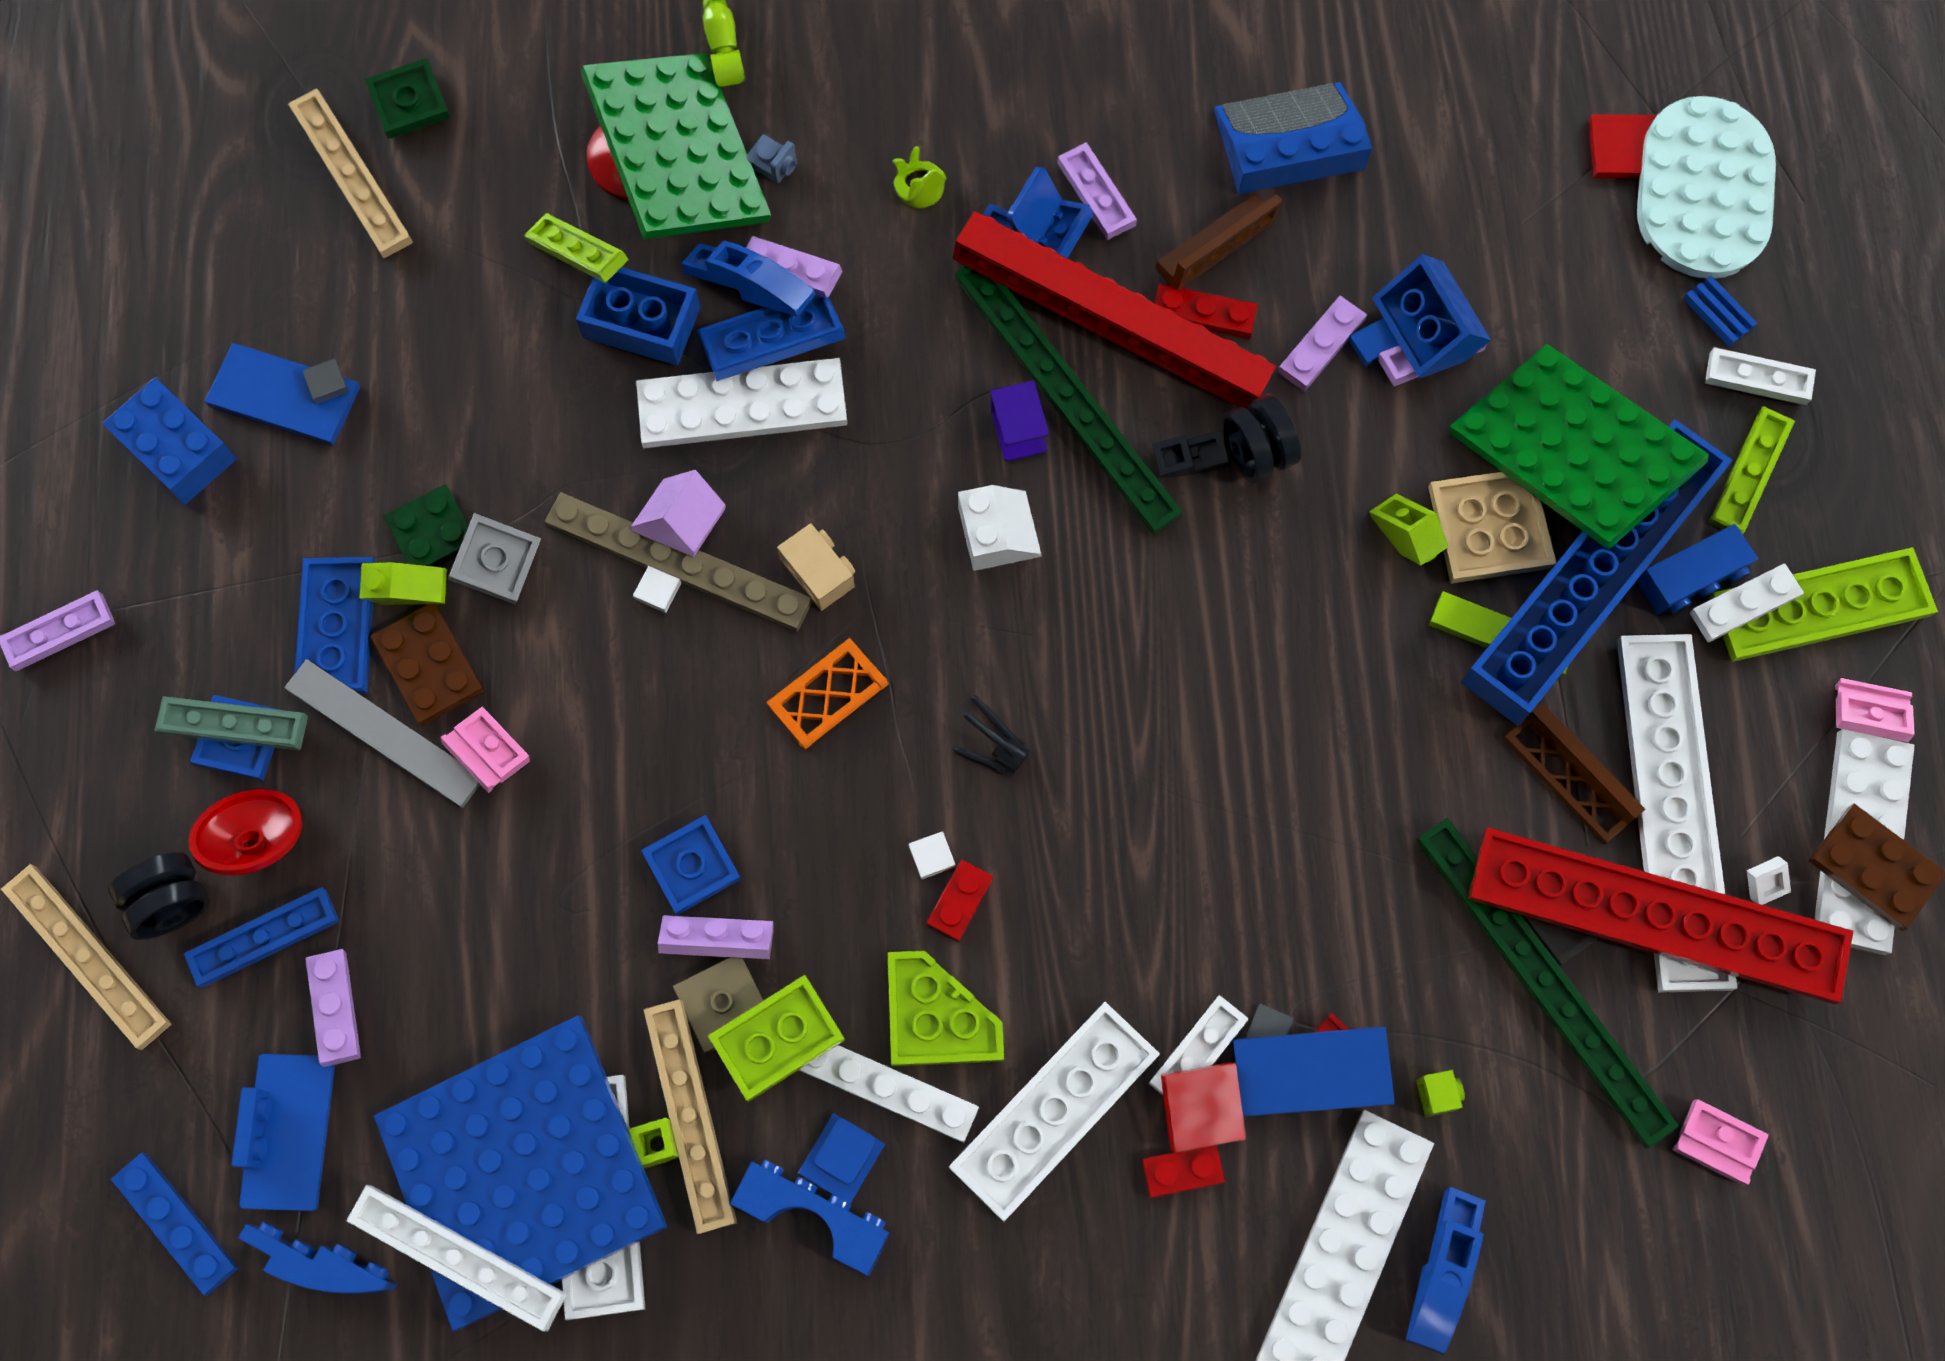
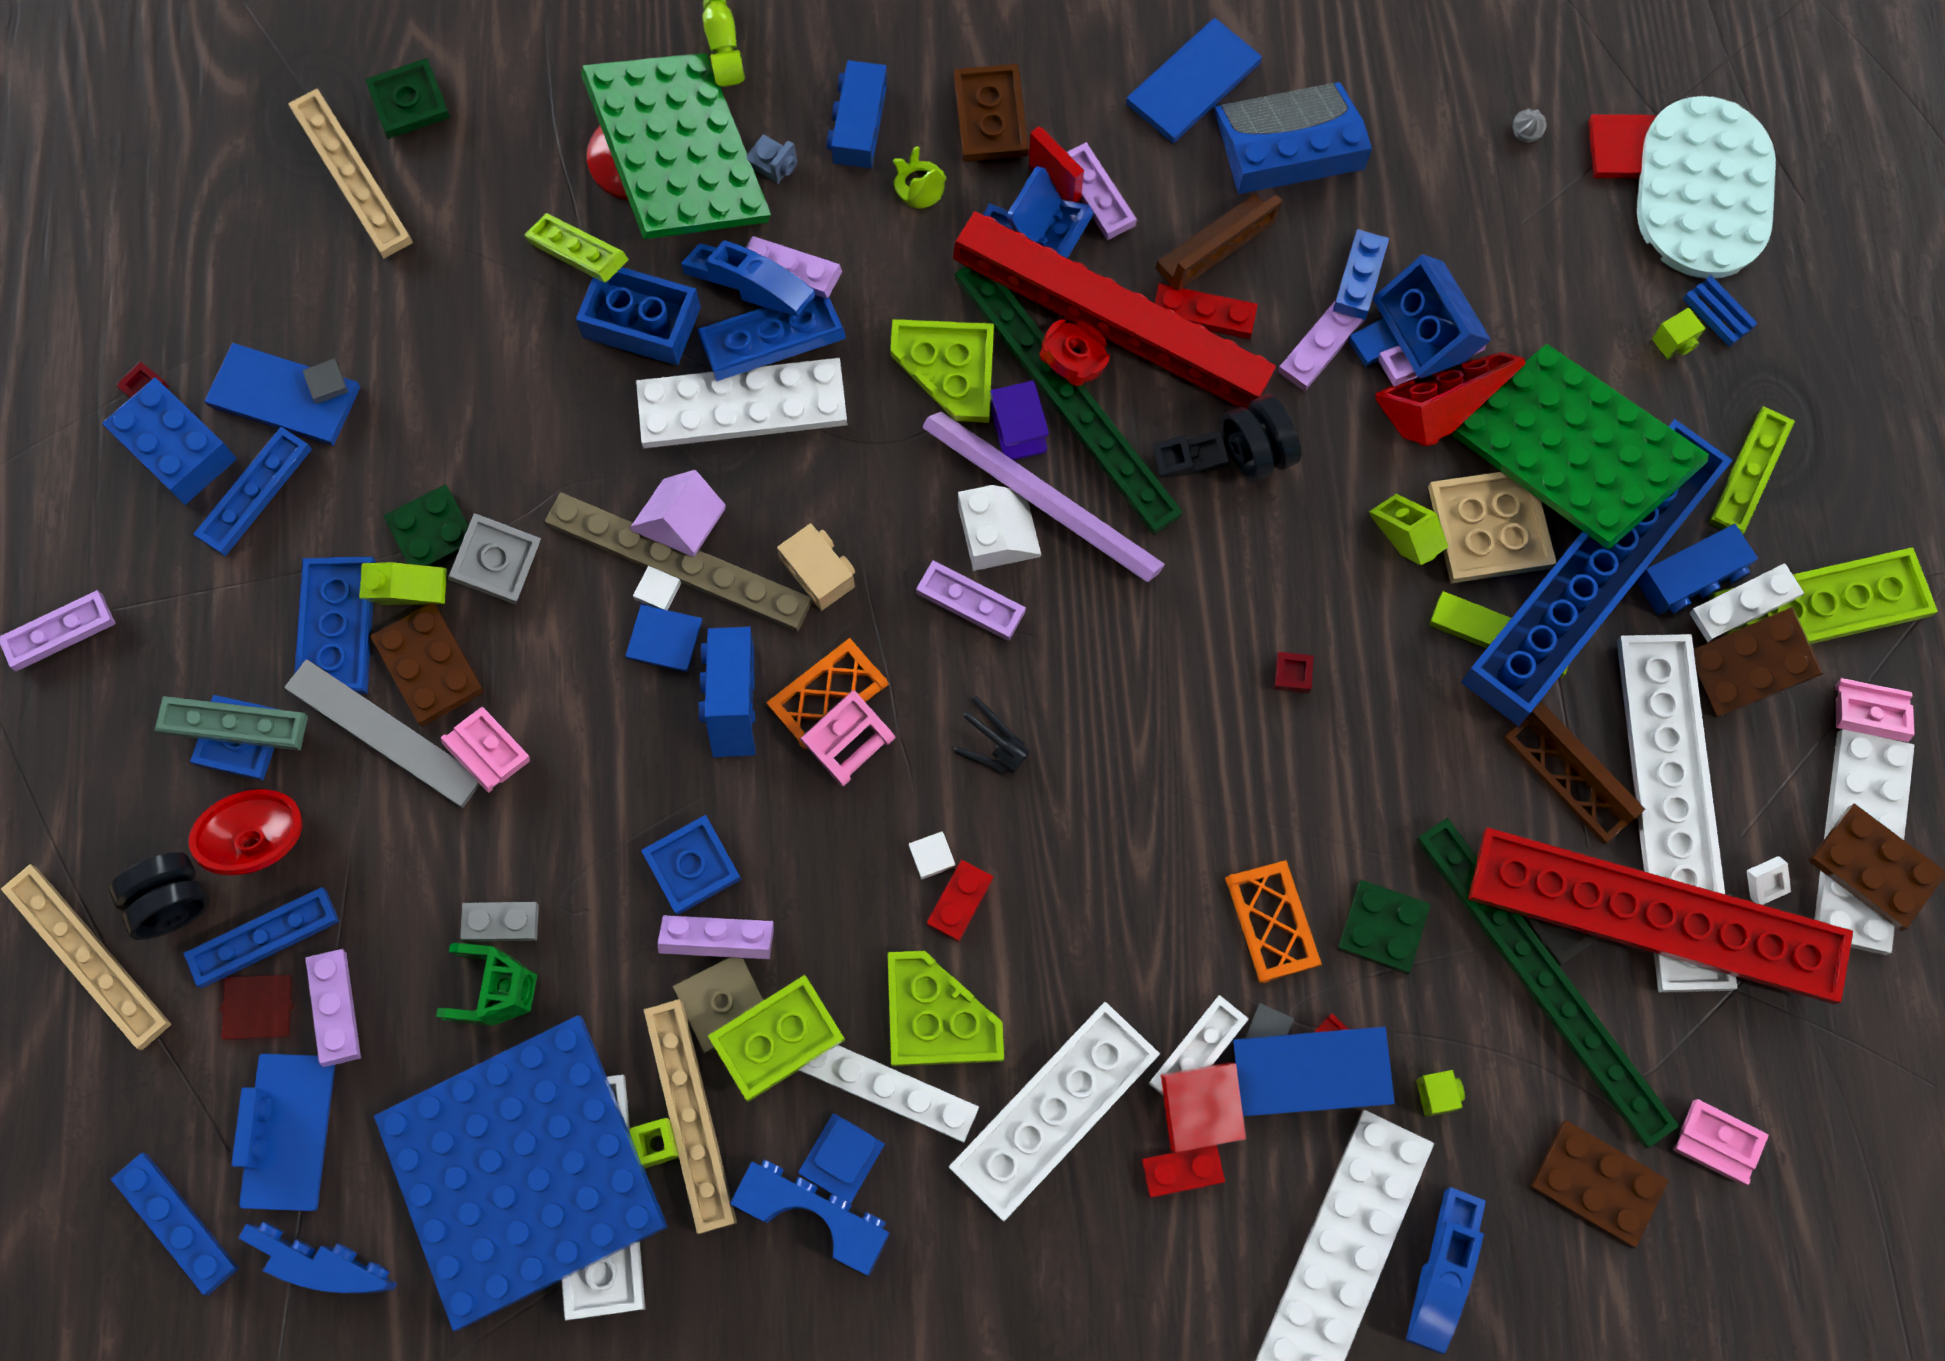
white plate [347,1185,567,1331] -> none
white plate [1705,347,1816,405] -> none
none -> dark red plate [116,361,169,398]
none -> blue plate [193,427,312,557]
none -> clear red piece [219,975,295,1040]
none -> green piece [436,943,537,1026]
none -> light grey plate [460,902,539,942]
none -> blue piece [625,604,703,673]
none -> blue wedge [699,627,756,757]
none -> bright pink plate [800,690,896,787]
none -> blue brick [827,60,888,169]
none -> lime plate [890,319,994,423]
none -> lavender plate [916,561,1026,641]
none -> lavender tile [922,411,1165,582]
none -> reddish brown plate [954,64,1029,162]
none -> red tile [1028,126,1084,203]
none -> red plate [1040,319,1110,386]
none -> blue tile [1126,17,1262,144]
none -> orange window [1225,860,1322,983]
none -> dark red plate [1274,652,1314,693]
none -> plate [1333,229,1389,320]
none -> dark green plate [1337,879,1431,975]
none -> red wedge [1375,352,1525,446]
none -> light grey plate [1513,108,1546,143]
none -> reddish brown plate [1529,1120,1669,1248]
none -> lime plate [1651,308,1706,360]
none -> reddish brown plate [1693,607,1824,717]

